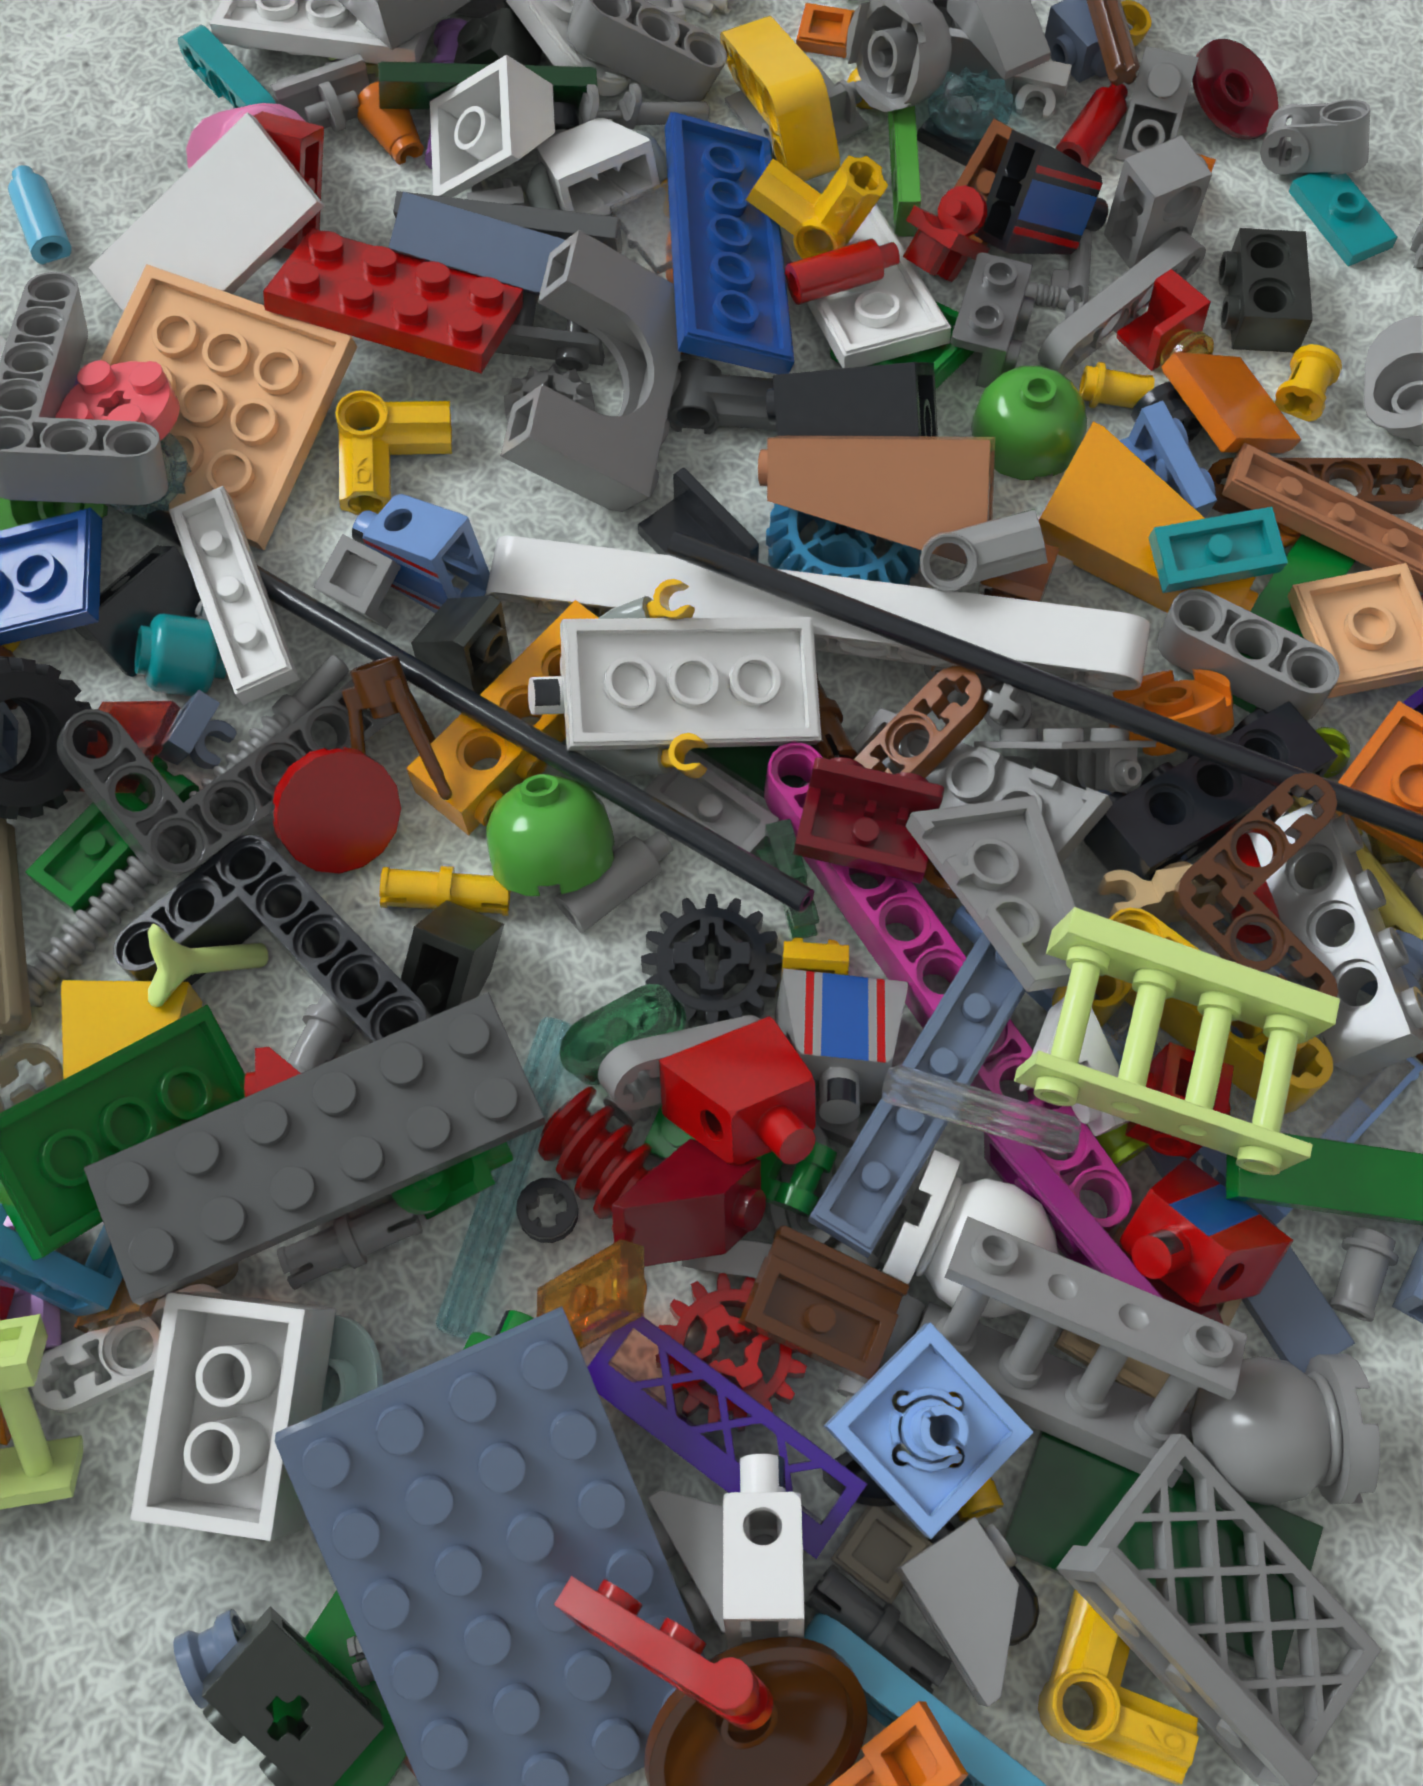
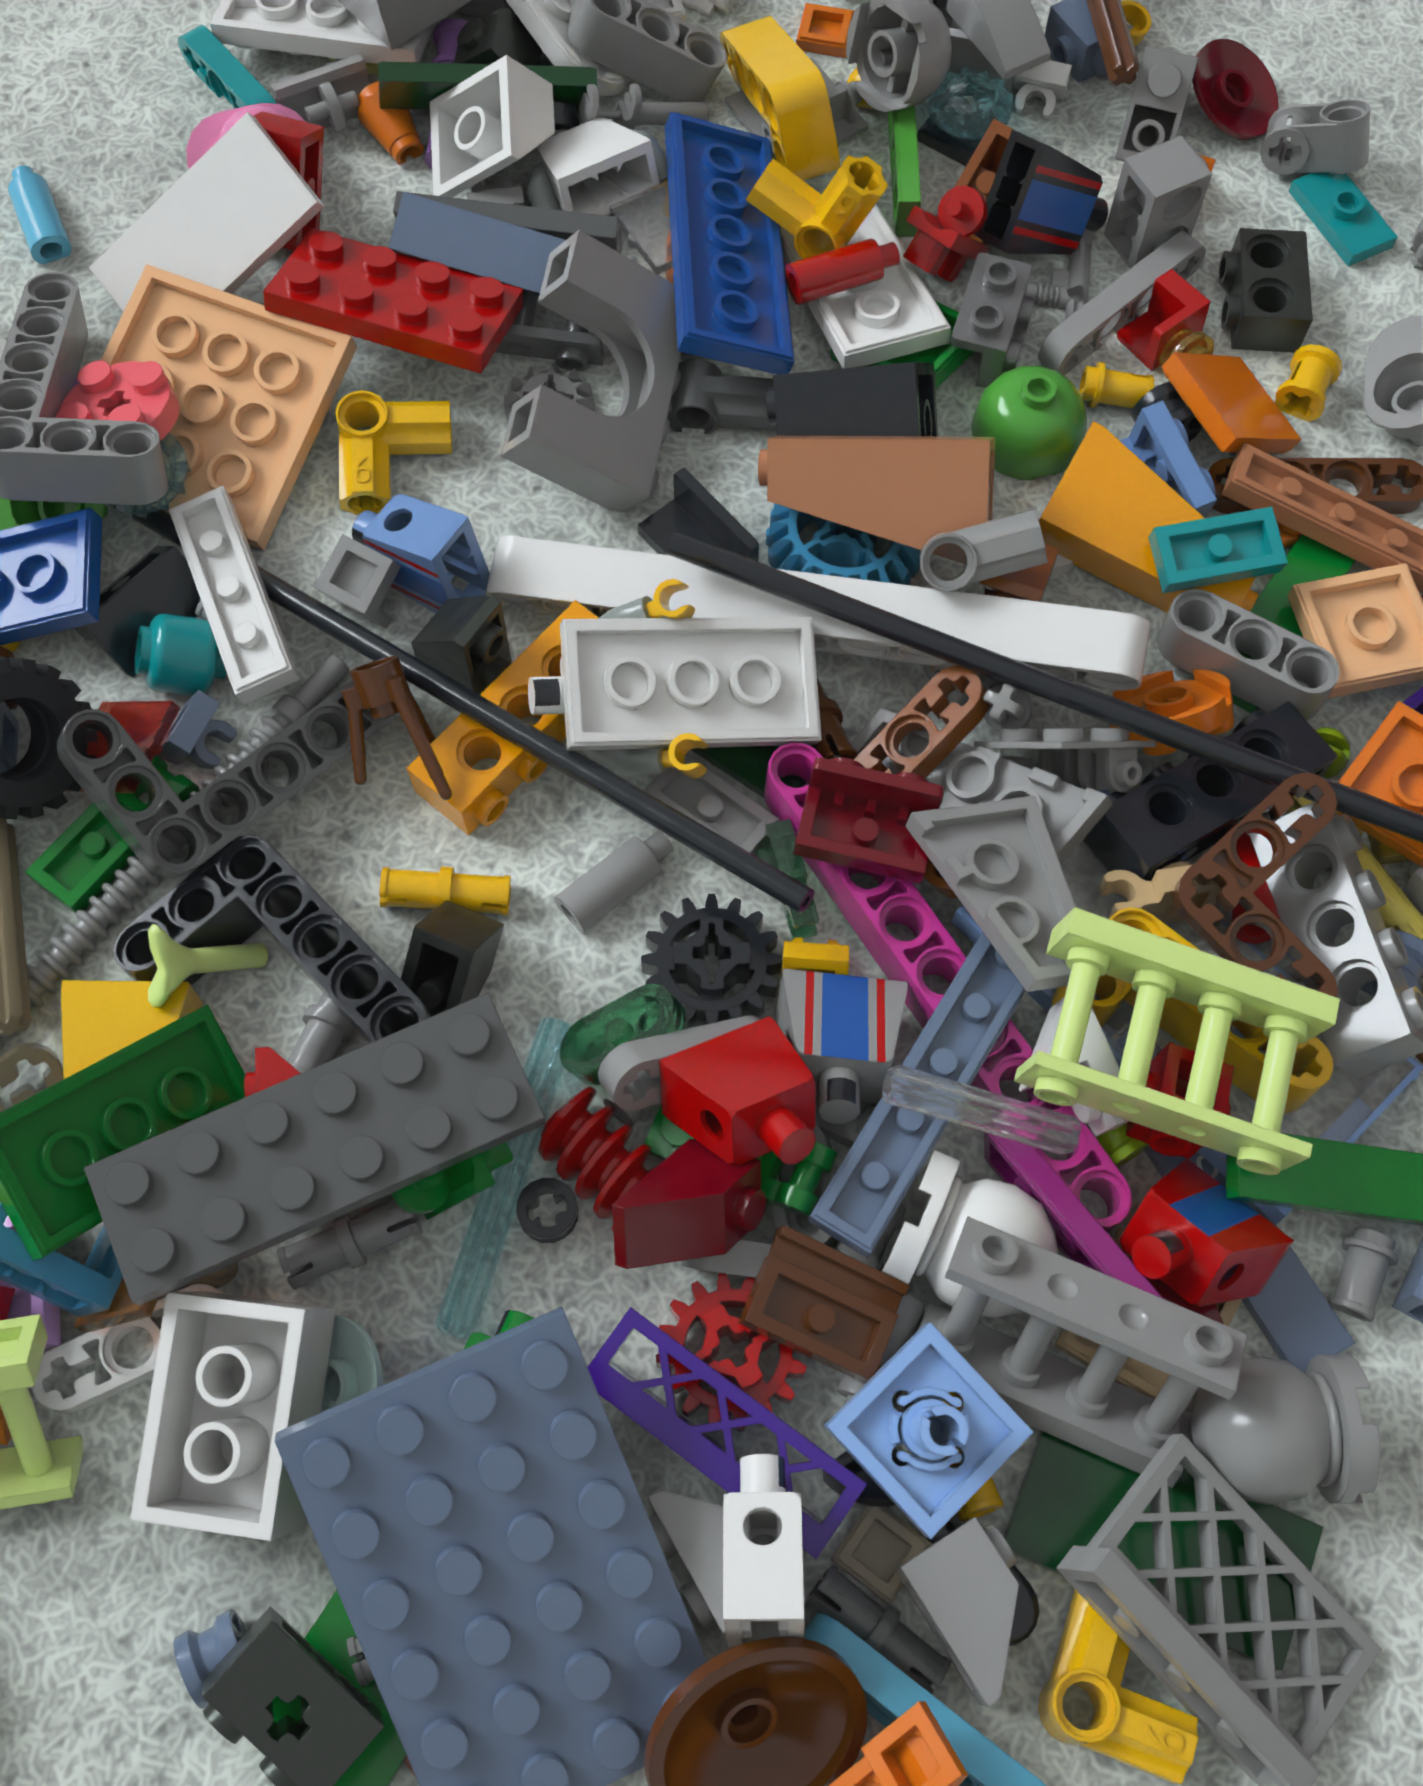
red tile [272,747,401,874] -> none
bright green cylinder [486,774,615,896] -> none
clear orange plate [536,1239,647,1349] -> none
red plate [554,1576,773,1730] -> none
red cylinder [1055,83,1128,168] -> none

